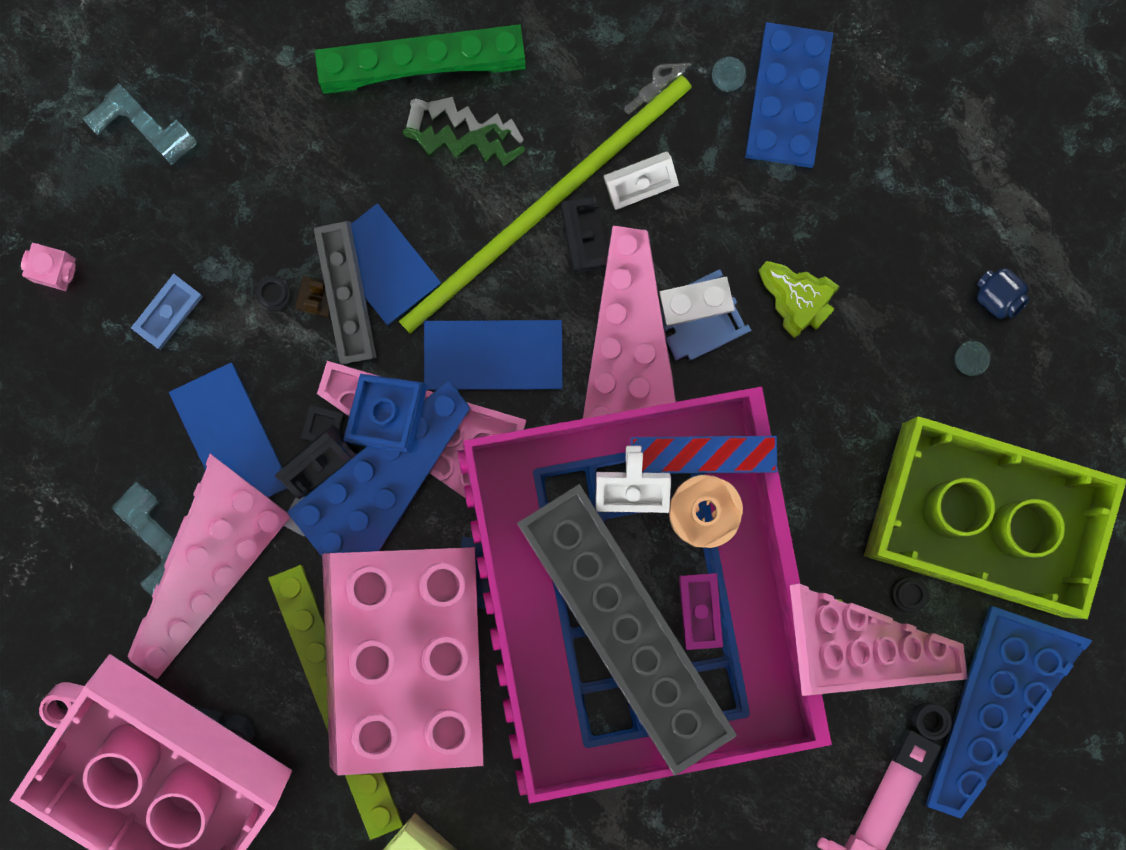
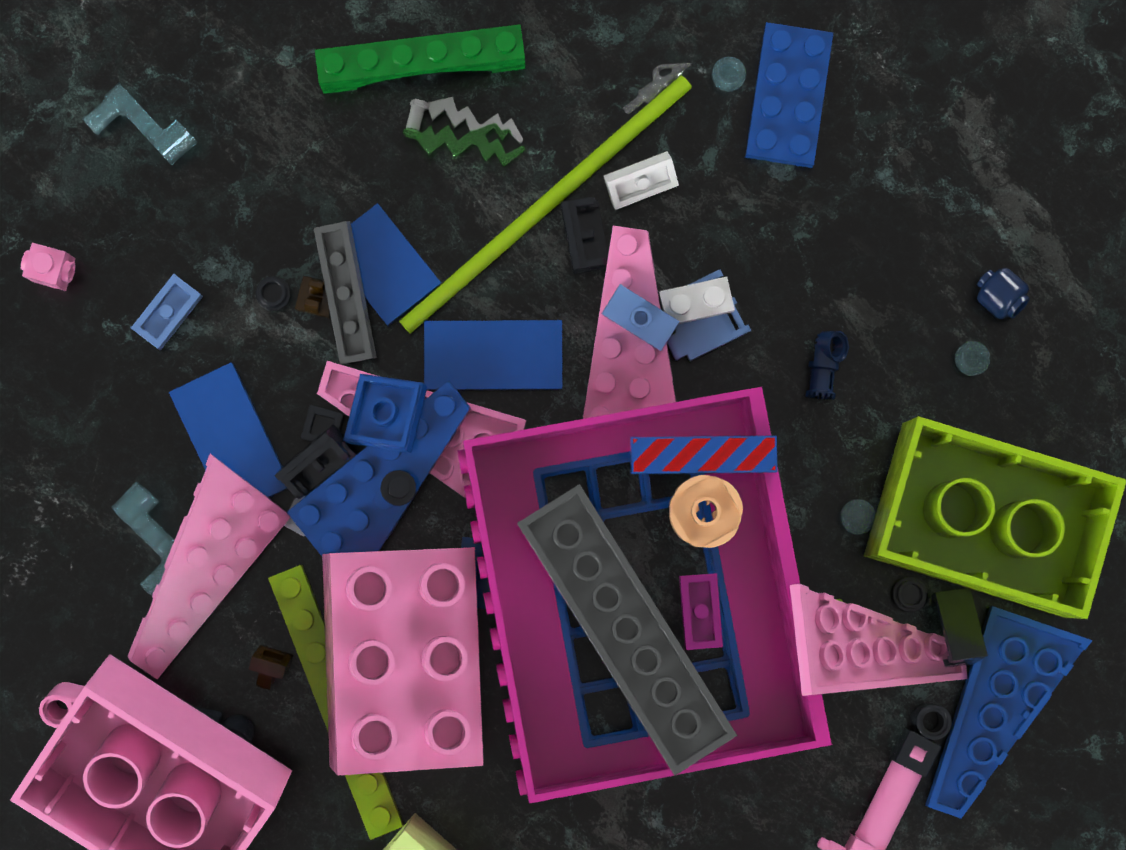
white plate [595,446,671,513] -> none
lime rock [758,261,839,339] -> none
none -> dark brown tile [249,645,293,690]
none -> black plate [380,470,416,506]
none -> medium blue plate [601,284,680,351]
none -> dark blue connector [805,331,849,400]
none -> clear light blue plate [840,500,875,534]
none -> hinge [928,588,988,667]

